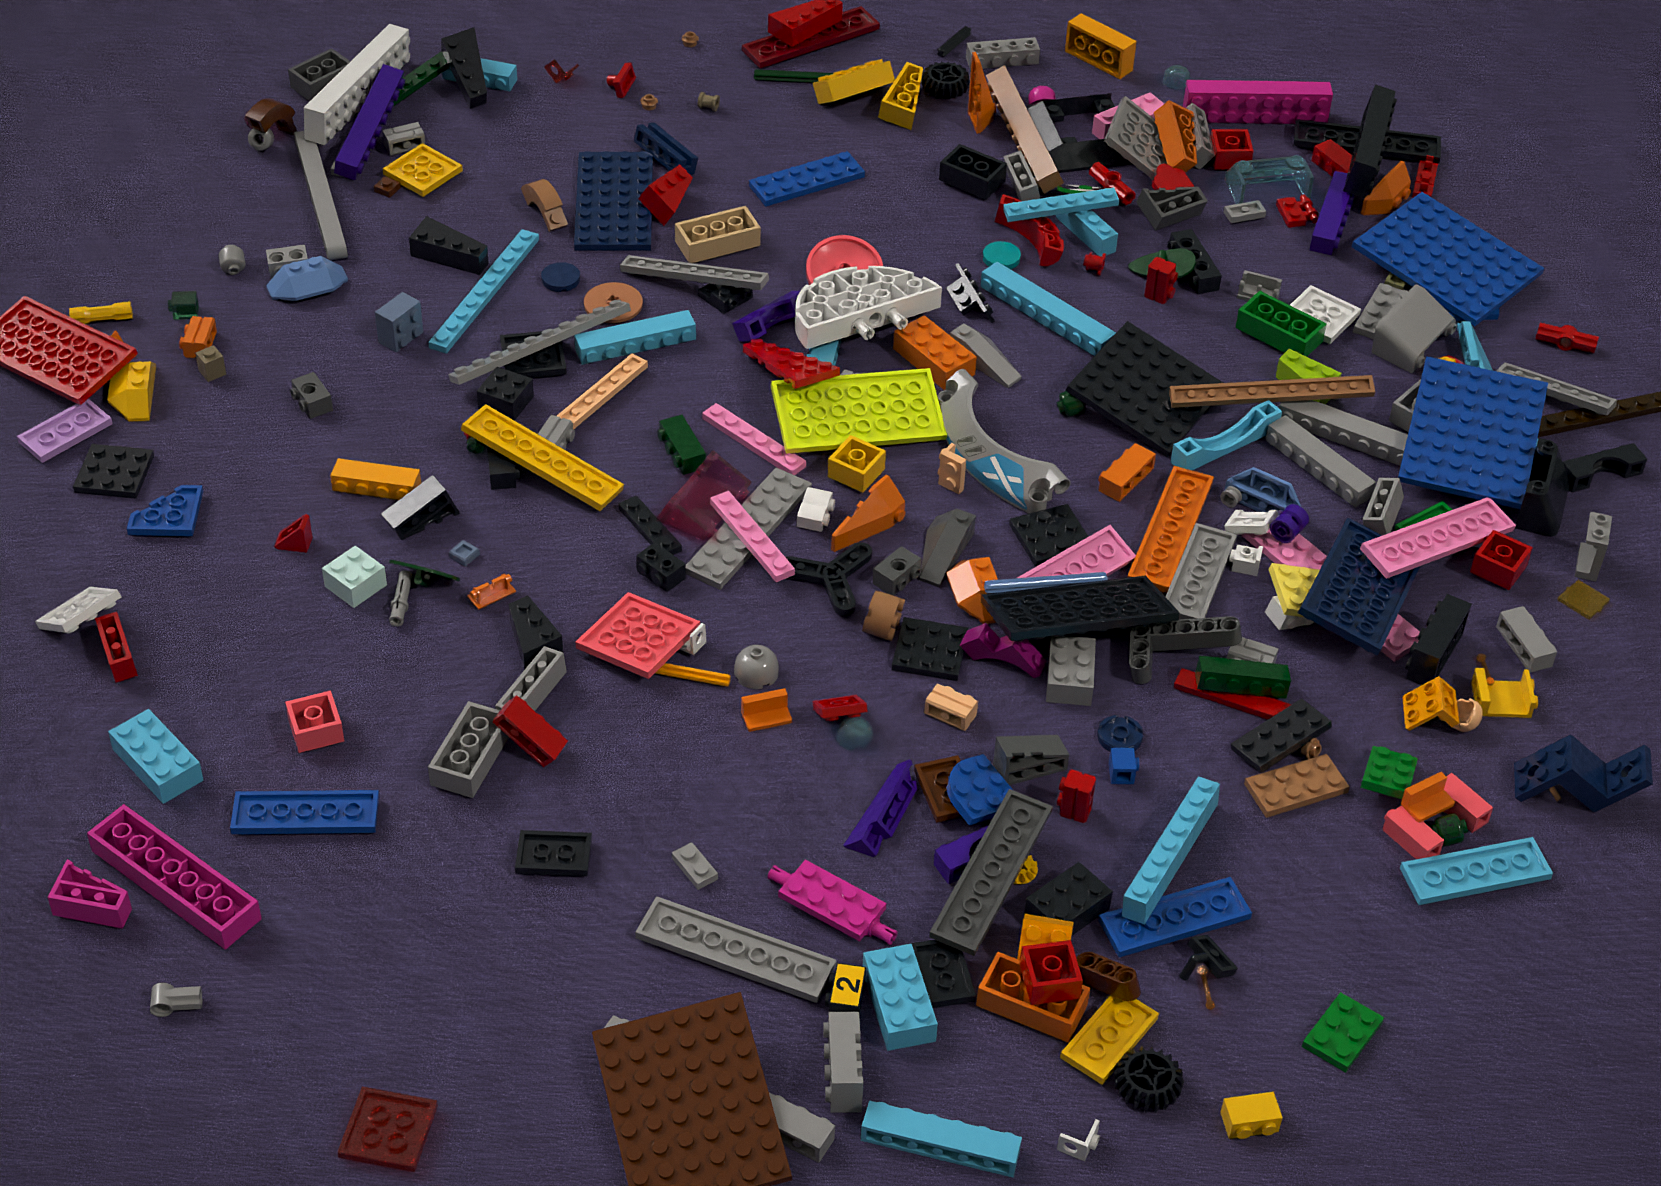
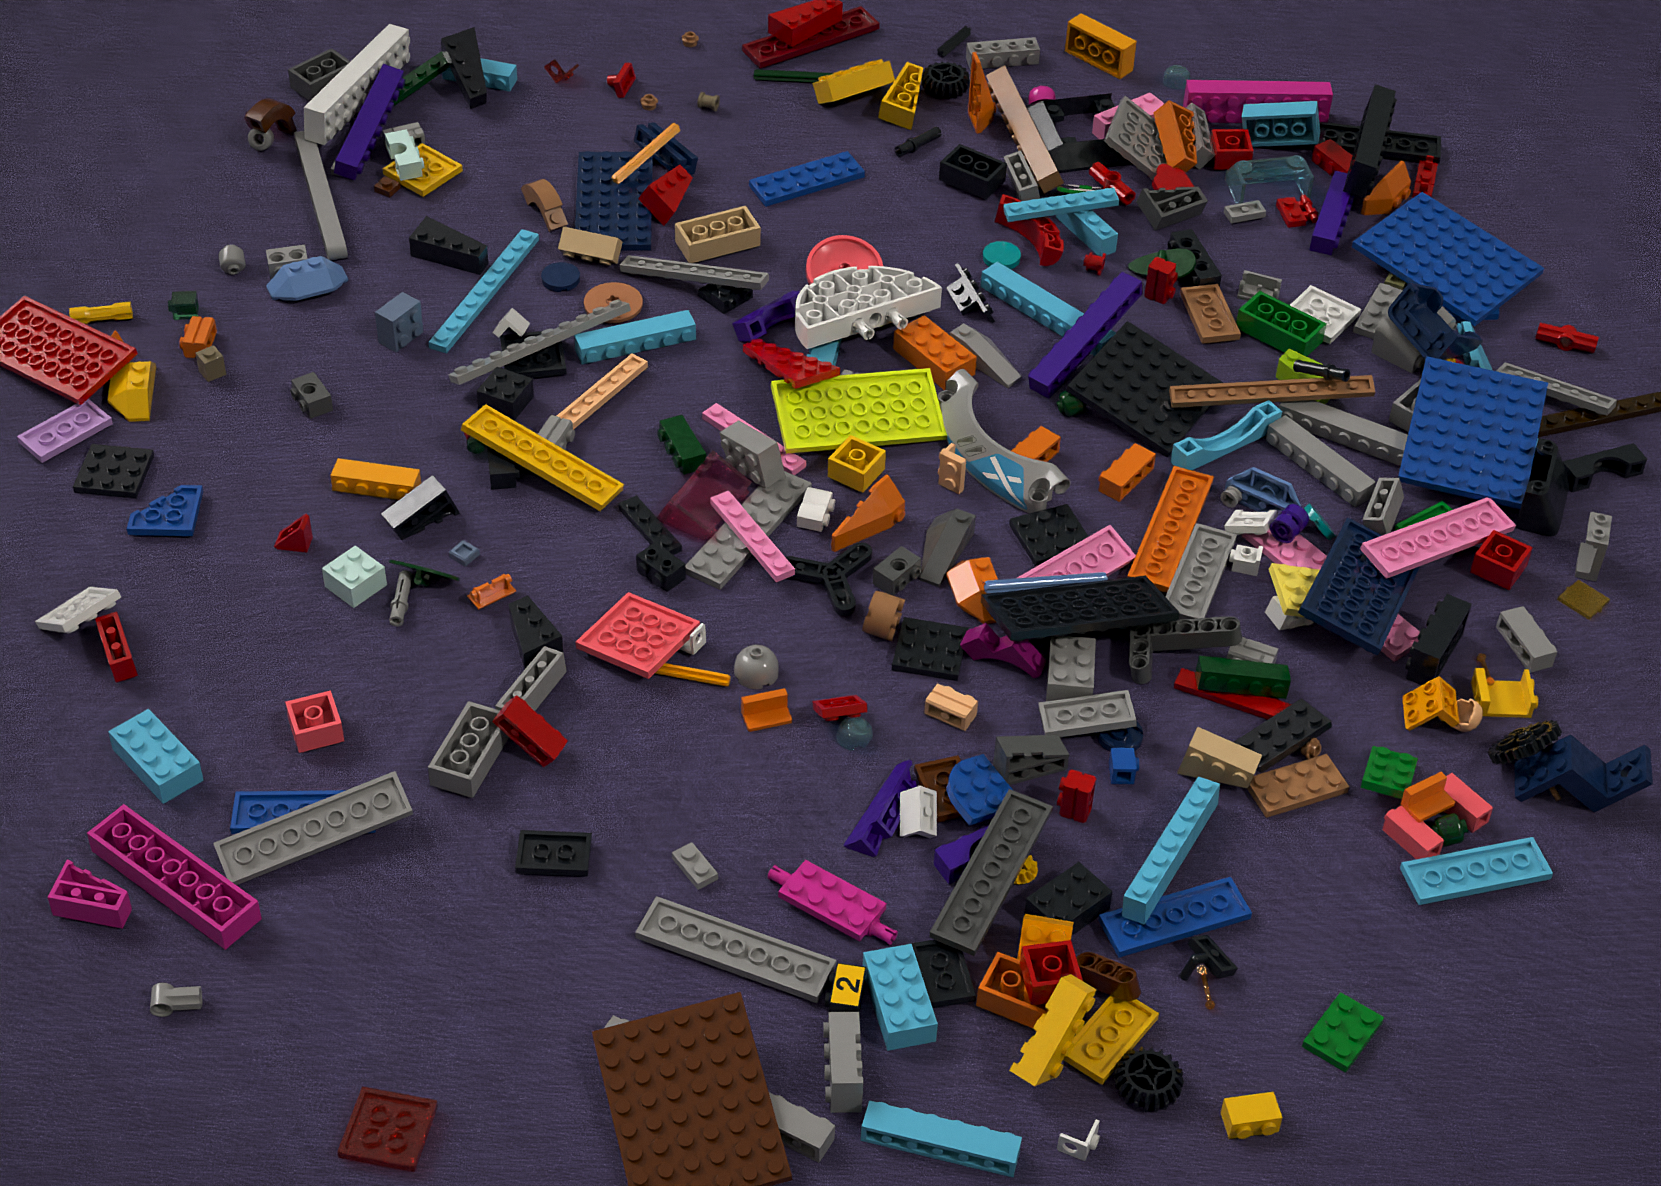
none -> light grey plate [213,771,413,885]
none -> light aqua arch [385,129,425,181]
none -> white panel [493,308,530,338]
none -> tan brick [558,227,623,266]
none -> light orange axle [612,123,680,184]
none -> light grey brick [719,420,785,488]
none -> black pin [895,126,942,157]
none -> white panel [900,786,937,838]
none -> yellow wedge [1009,974,1097,1086]
none -> orange brick [1011,426,1061,462]
none -> dark purple brick [1028,272,1142,399]
none -> light grey plate [1038,690,1137,737]
none -> tan wedge [1177,727,1262,788]
none -> medium nougat plate [1180,284,1241,344]
none -> medium azure brick [1242,101,1320,147]
none -> black pin [1293,359,1351,382]
none -> teal tile [1304,503,1336,540]
none -> dark blue windscreen [1388,283,1483,360]
none -> black gear [1487,720,1562,765]

